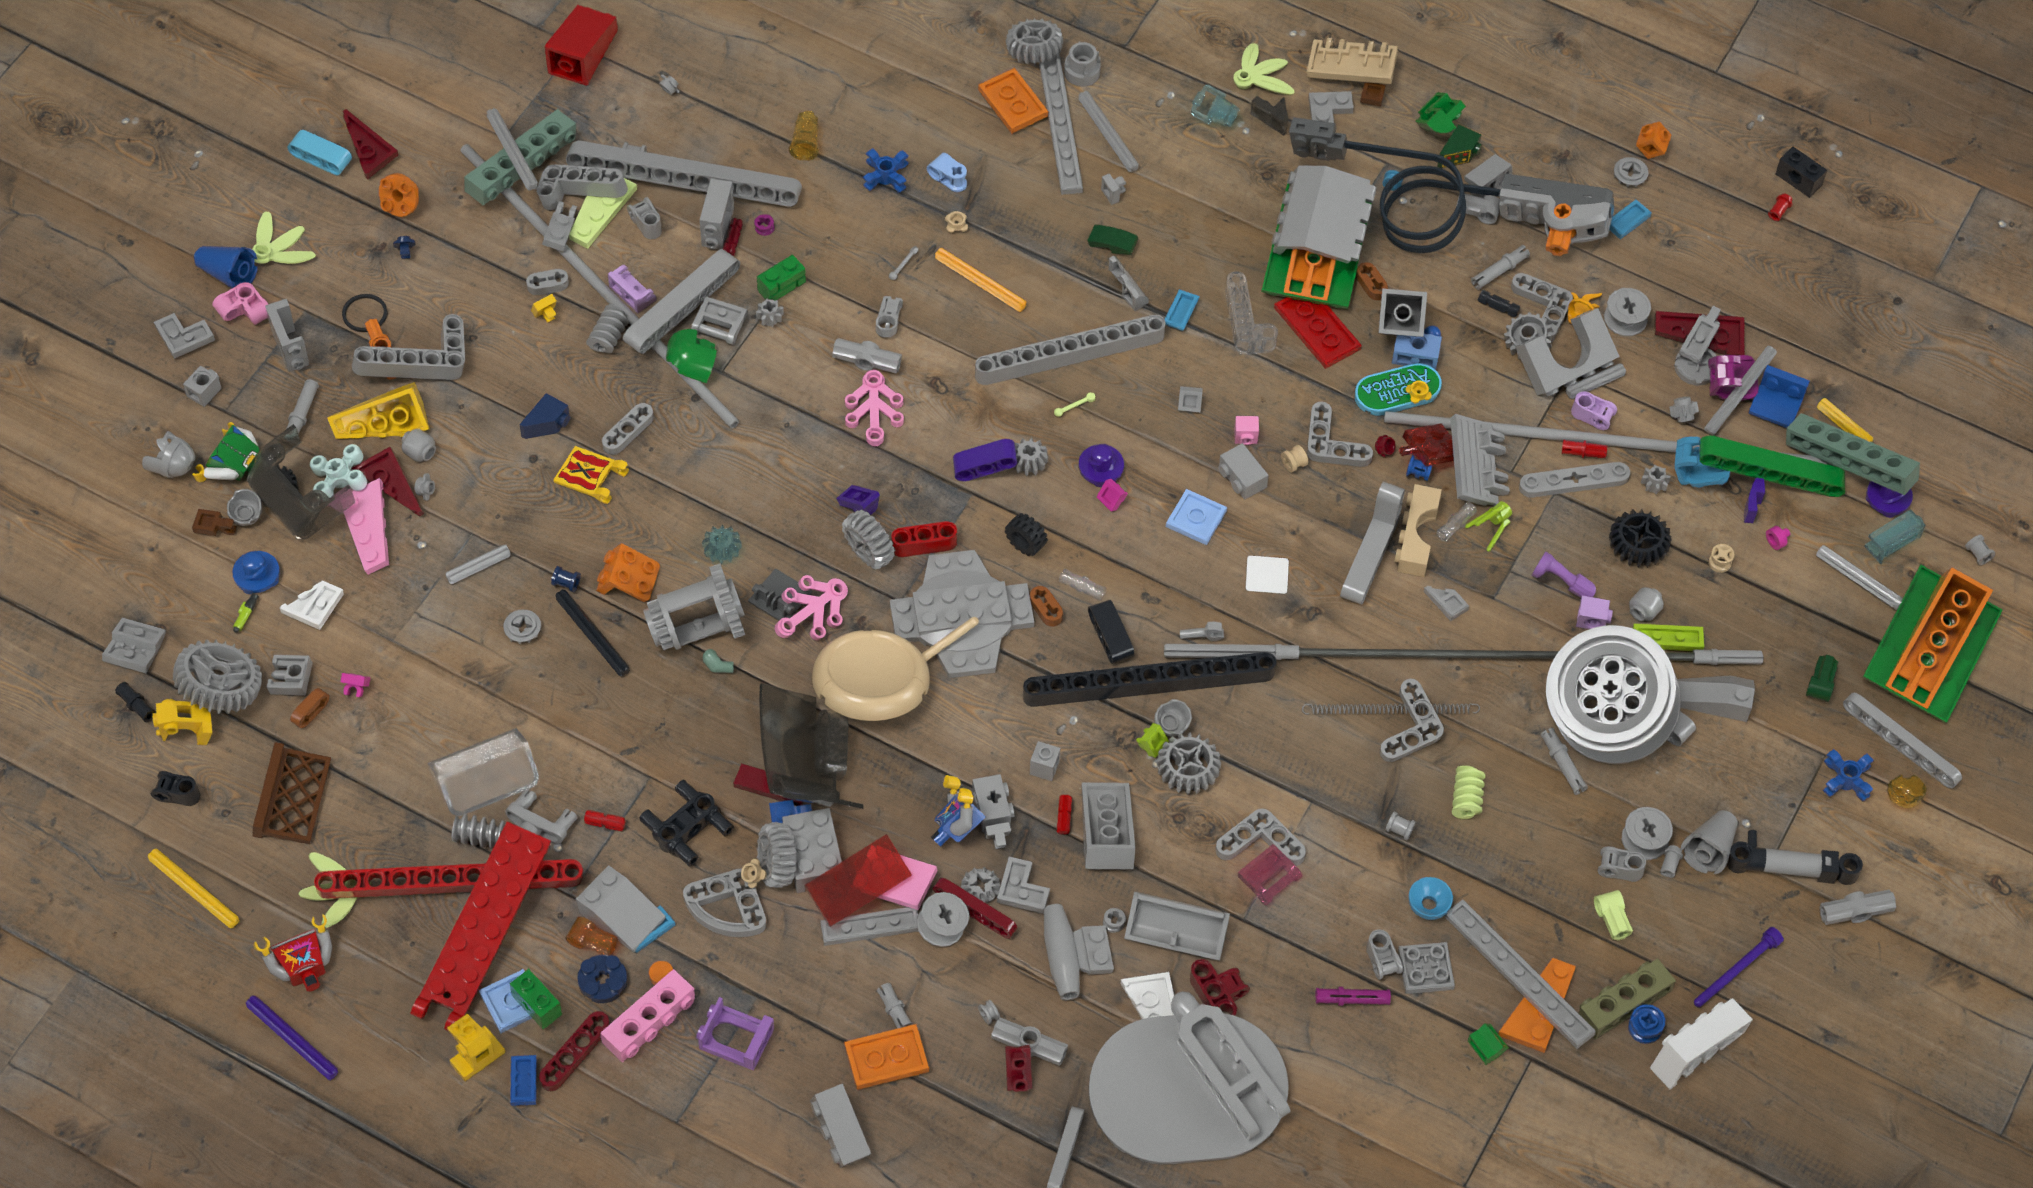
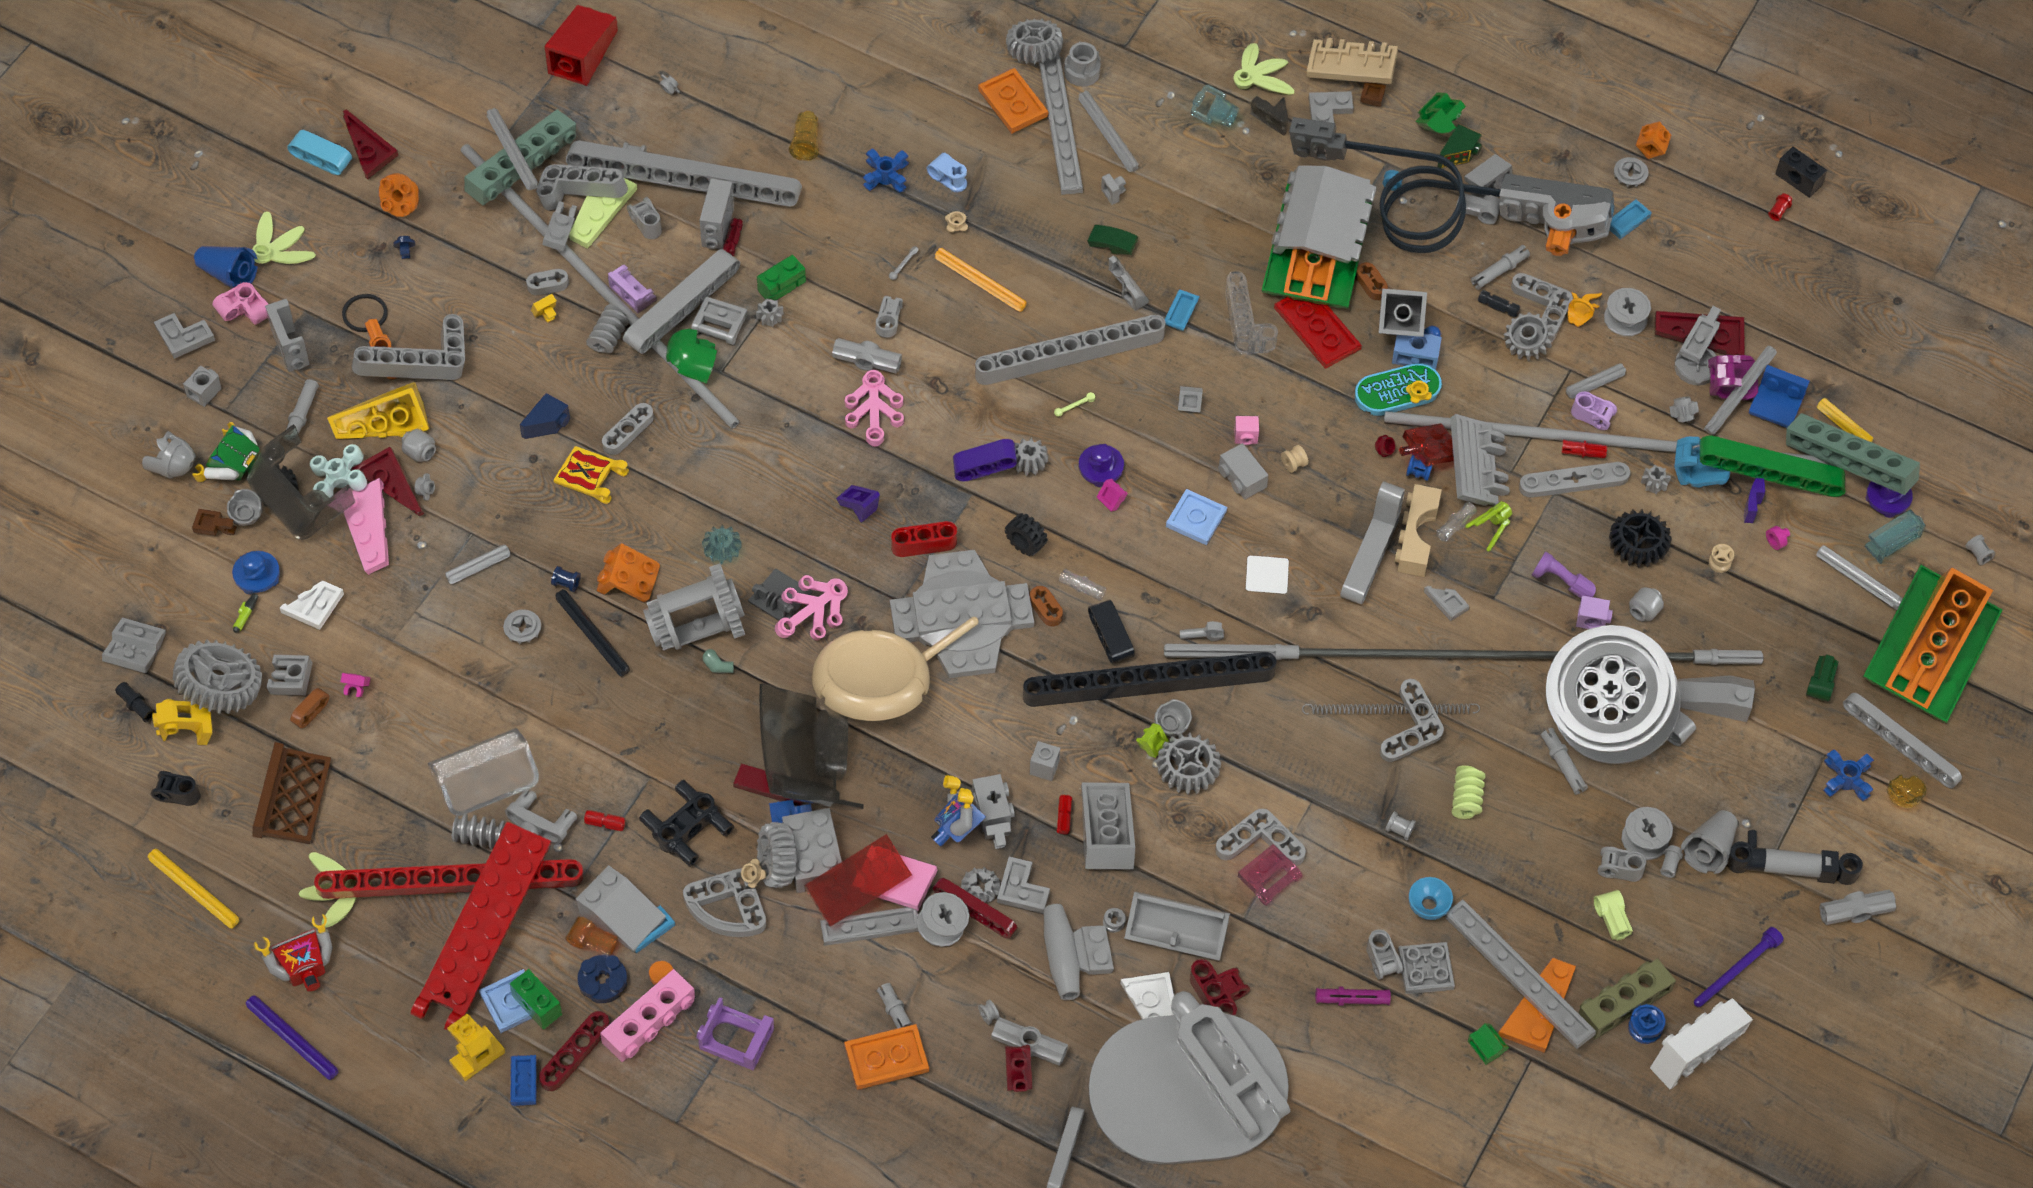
magenta bush [754,214,775,236] -> none
light grey wedge [810,1083,871,1168] -> none
light grey gear [842,510,895,570] -> none
light grey beam [1307,402,1373,467] -> none
light grey arch [1515,308,1620,397] -> none
lime plate [1632,624,1704,651] -> none

